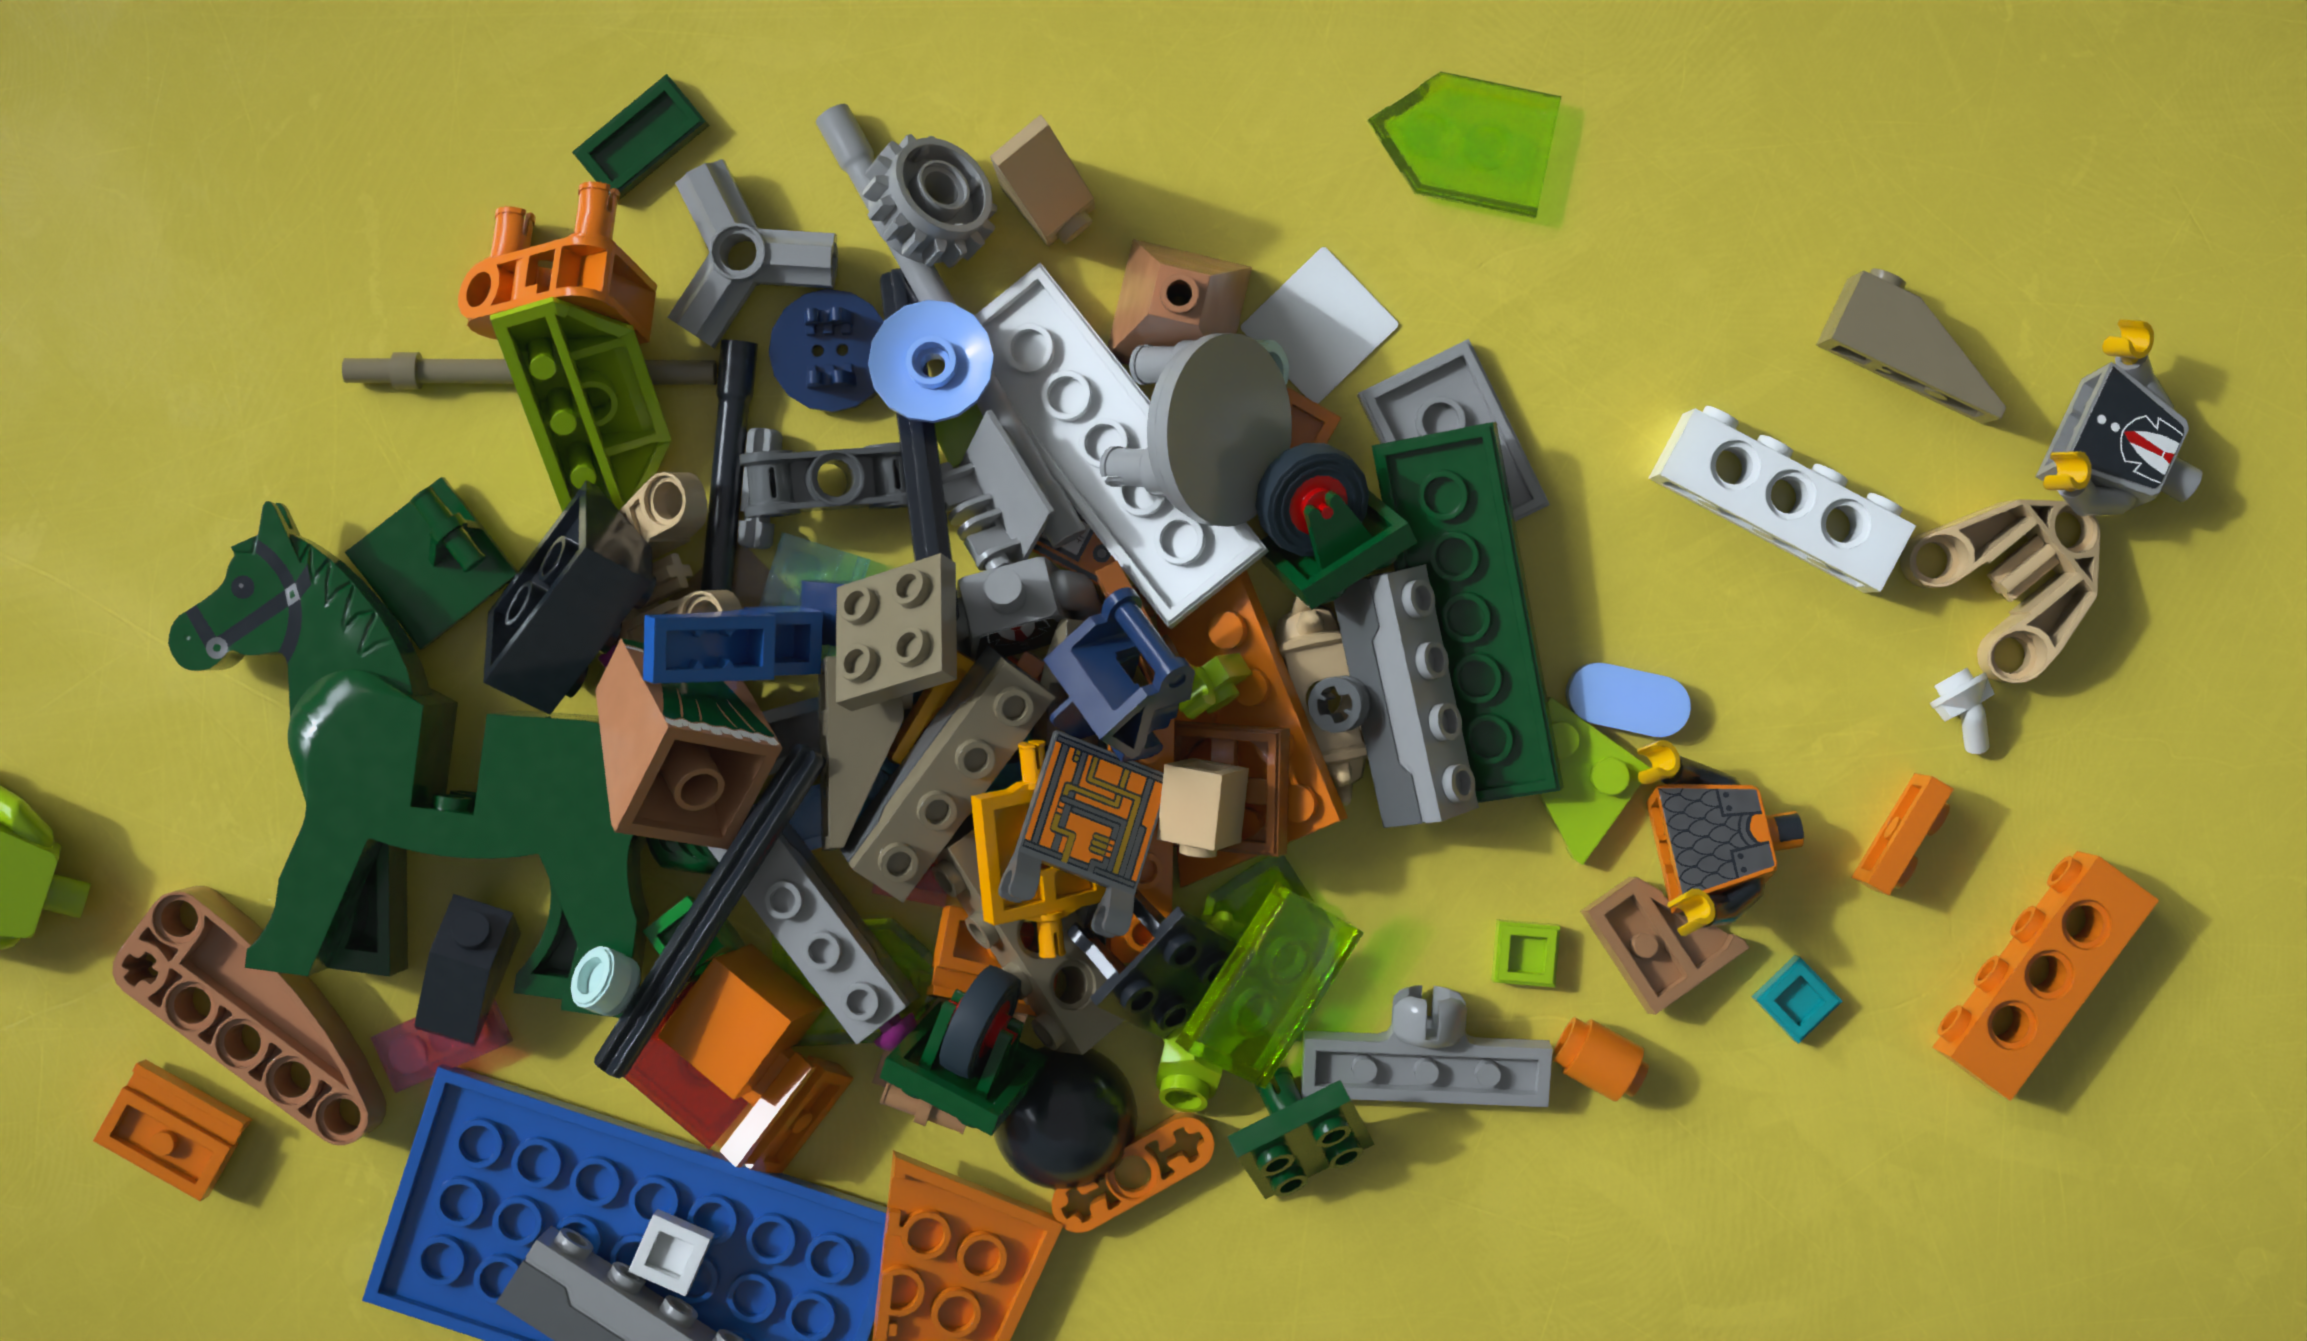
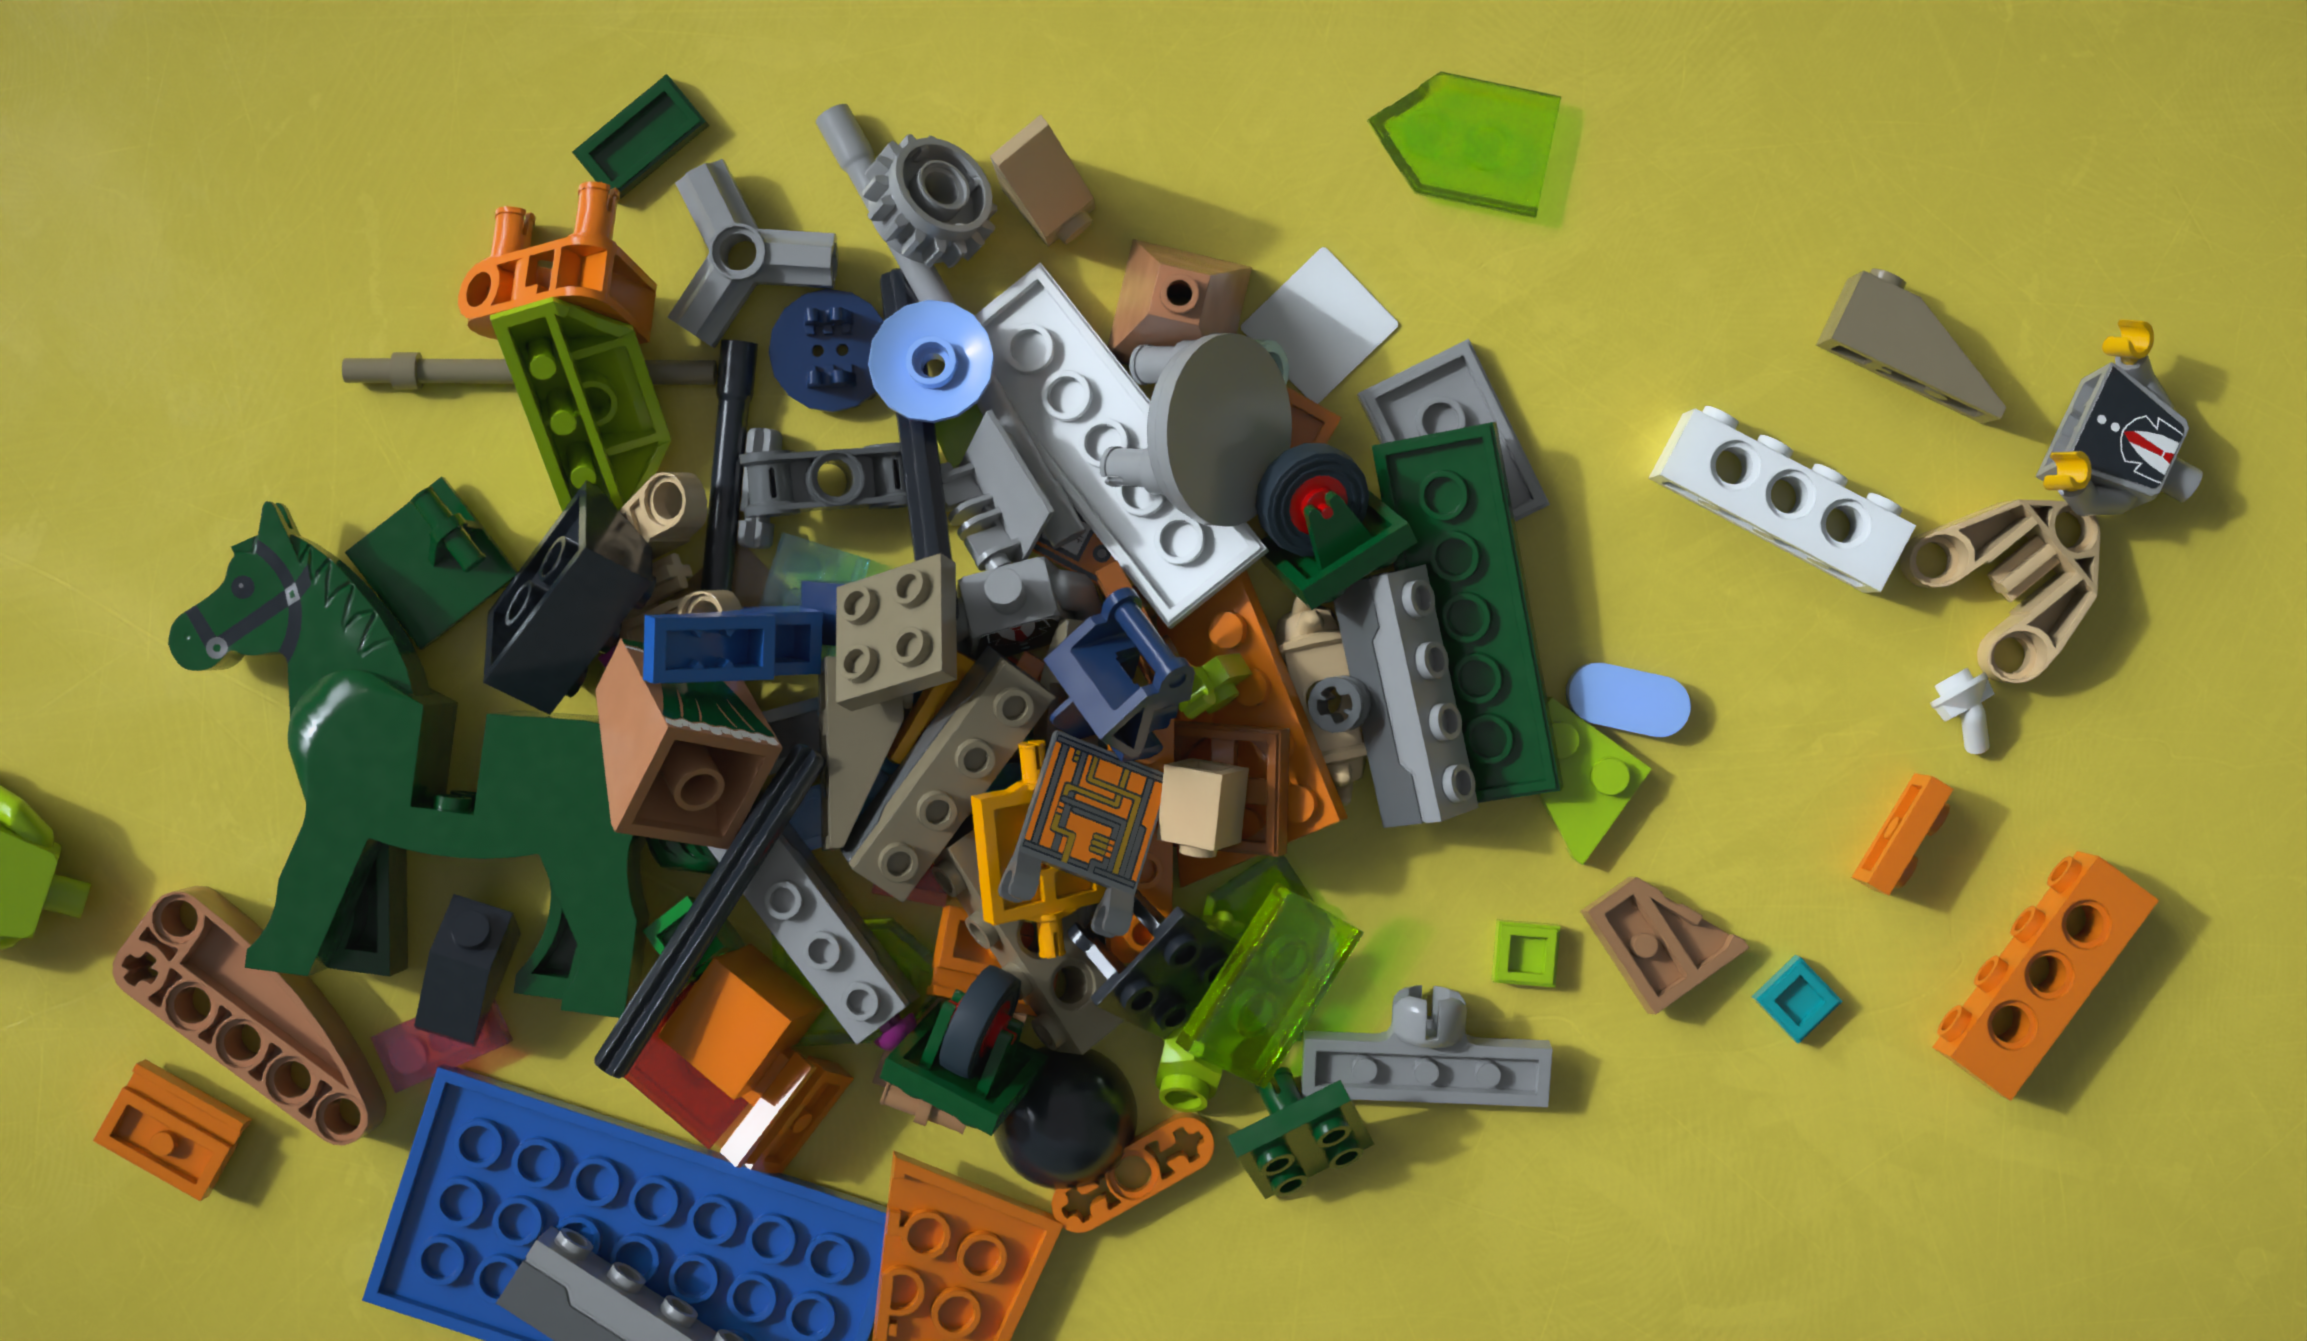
light aqua tile [571,946,641,1017] -> none
white plate [628,1209,714,1296] -> none
orange brick [1552,1017,1649,1102] -> none
torso [1637,740,1804,936] -> none

